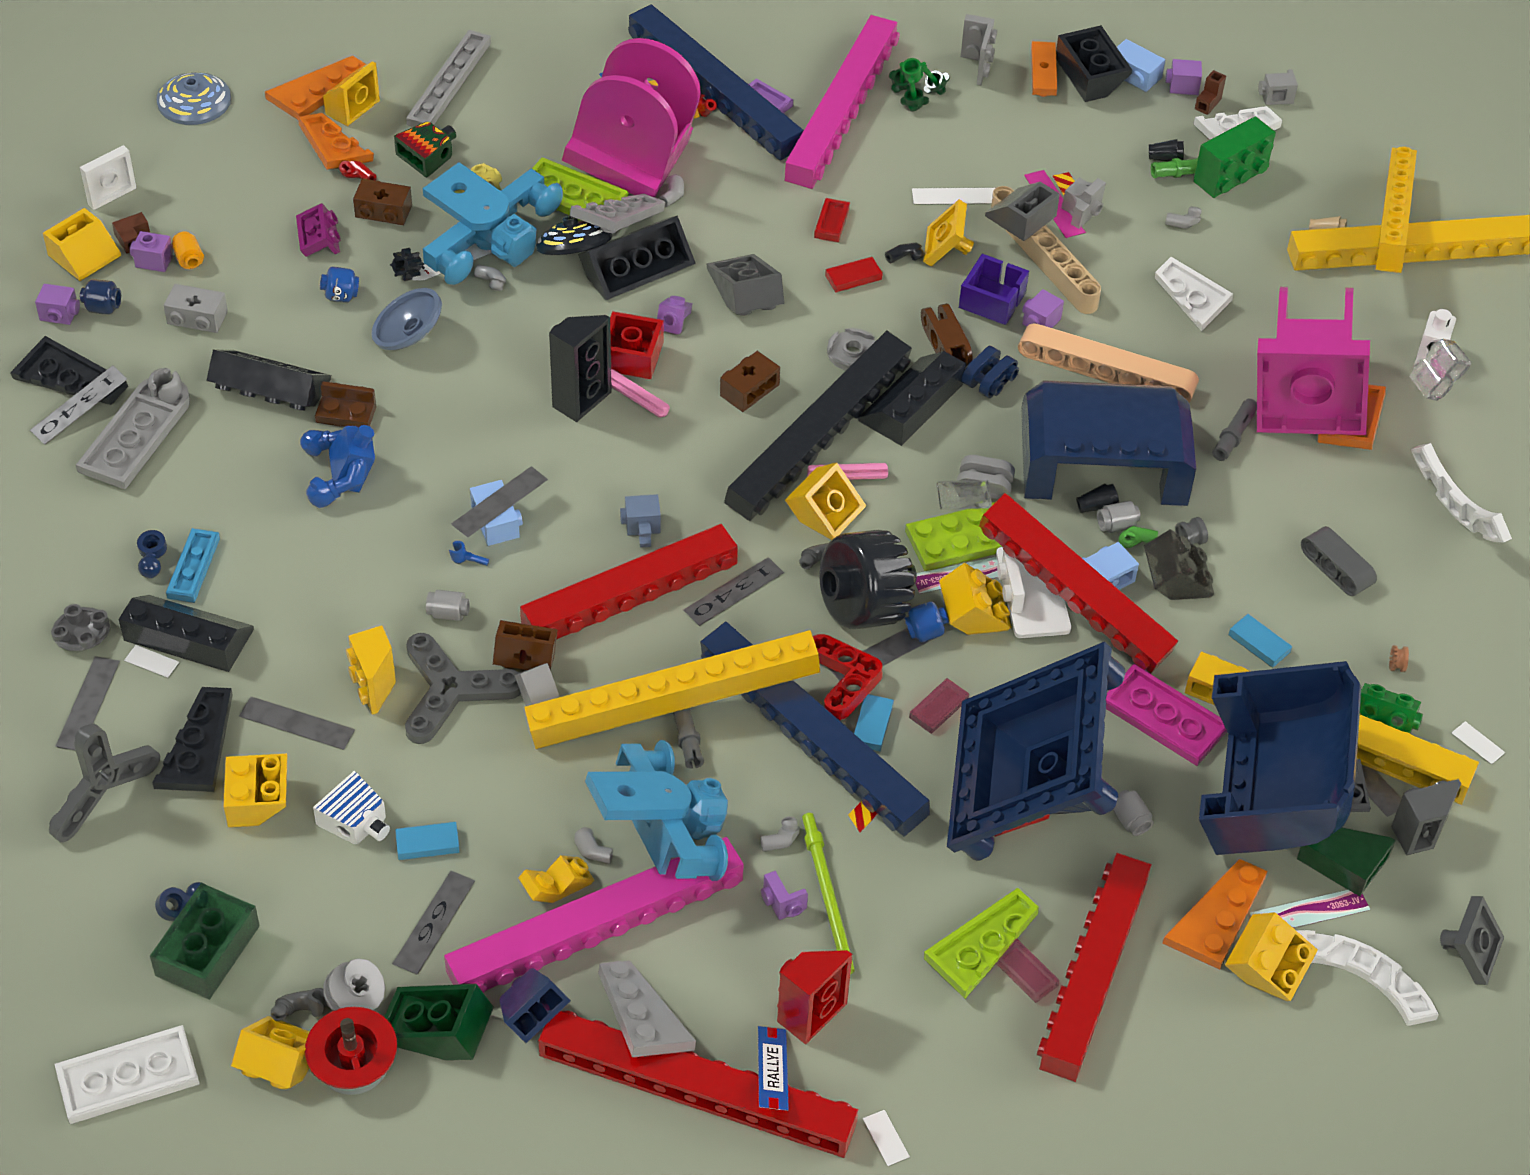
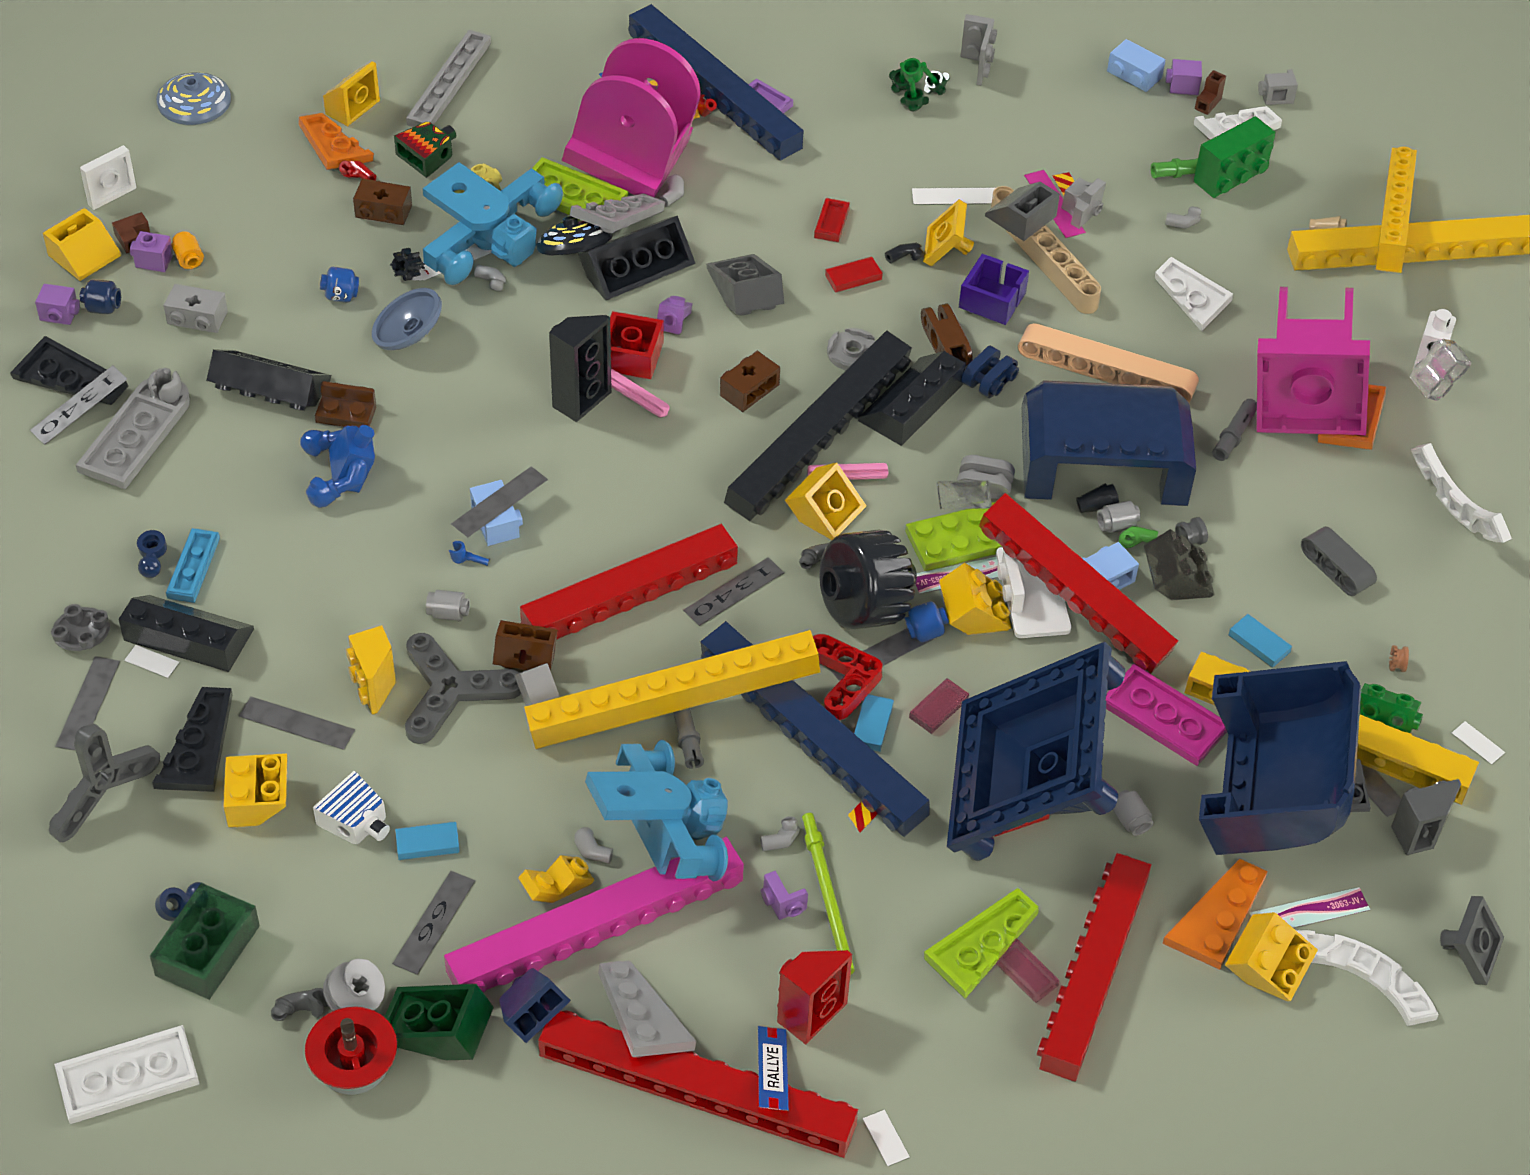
yellow slope [231,1016,310,1089] -> none
orange wing [265,55,366,120] -> none
magenta bracket [296,203,341,257] -> none
sand blue brick [620,494,661,548] -> none
dark pink brick [785,15,900,189] -> none
medium lavender brick [1022,289,1064,328] -> none
orange tile [1031,41,1057,97] -> none
black slope [1056,25,1132,102] -> none
black cone [1149,139,1184,162] -> none
dark green slope [1297,827,1396,897] -> none

